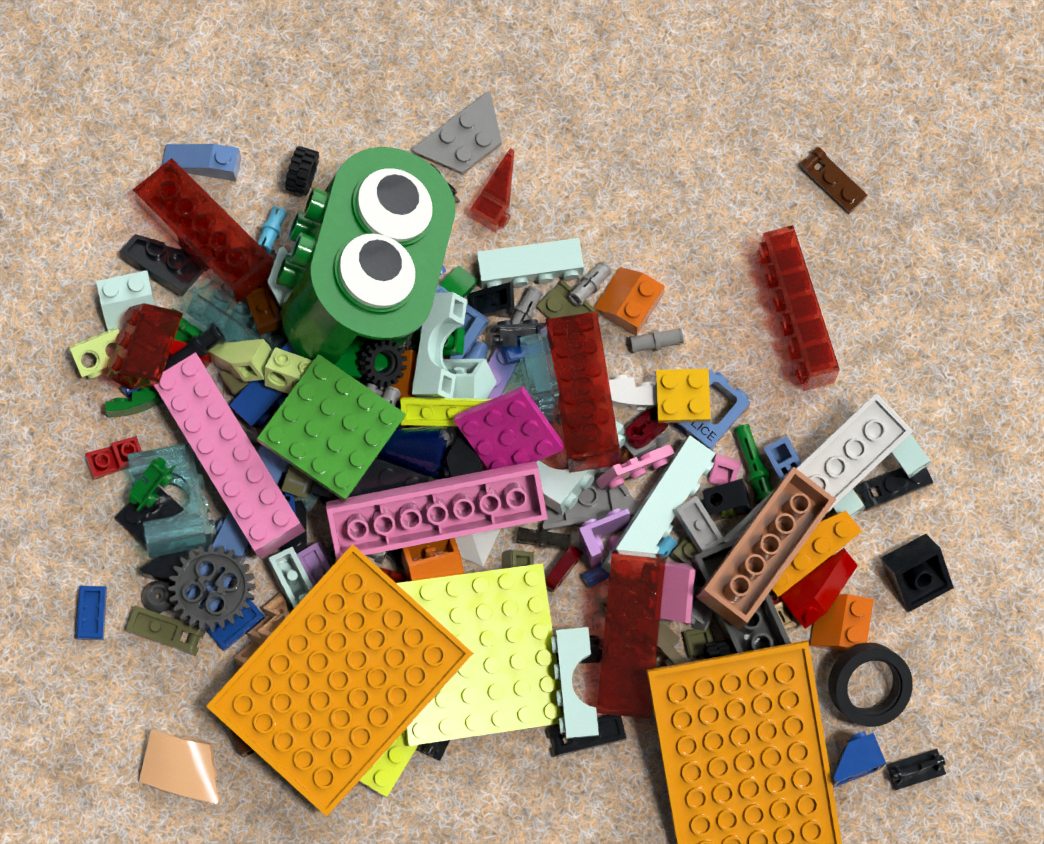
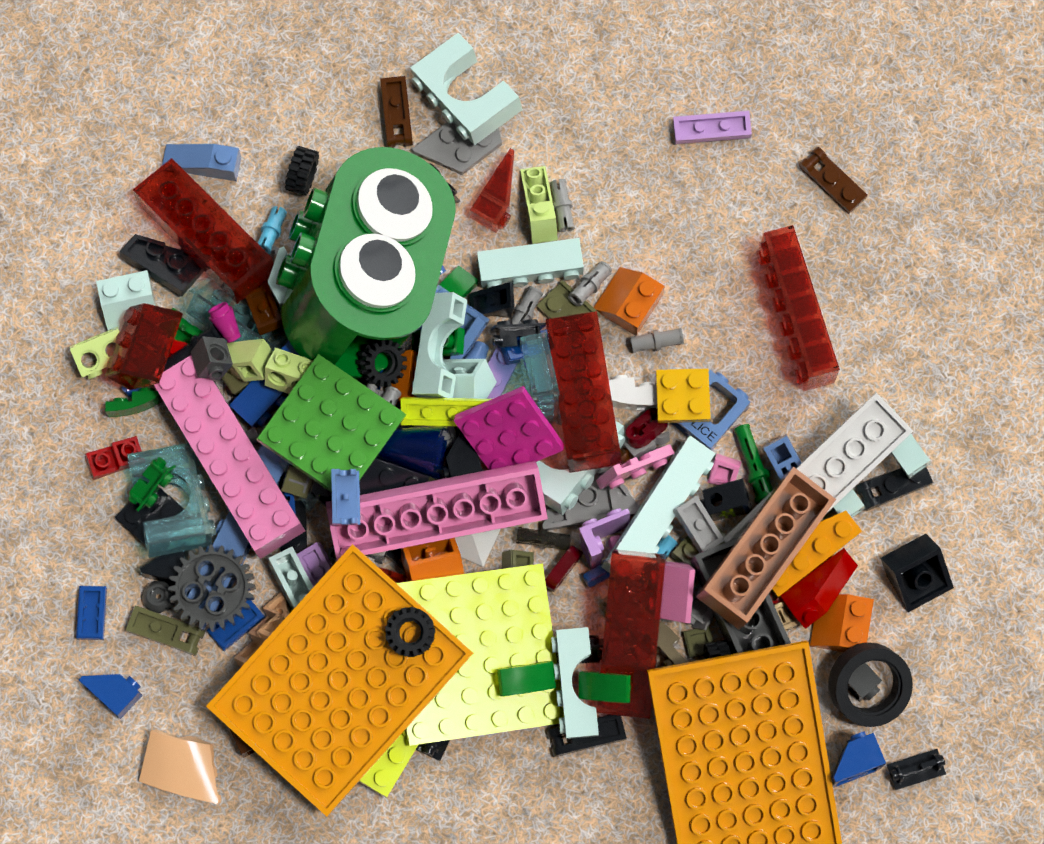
none -> blue slope [79,674,142,719]
none -> dark grey brick [191,336,233,380]
none -> dark pink cone [208,302,241,343]
none -> medium blue hinge [331,469,360,526]
none -> reddish brown plate [380,76,413,148]
none -> black tyre [385,607,435,657]
none -> light aqua arch [410,33,523,146]
none -> green slope [497,661,556,696]
none -> yellowish green slope [520,166,558,244]
none -> light grey pin [550,179,575,232]
none -> green slope [579,671,631,703]
none -> lavender plate [673,111,752,144]
none -> dark grey brick [848,663,882,702]

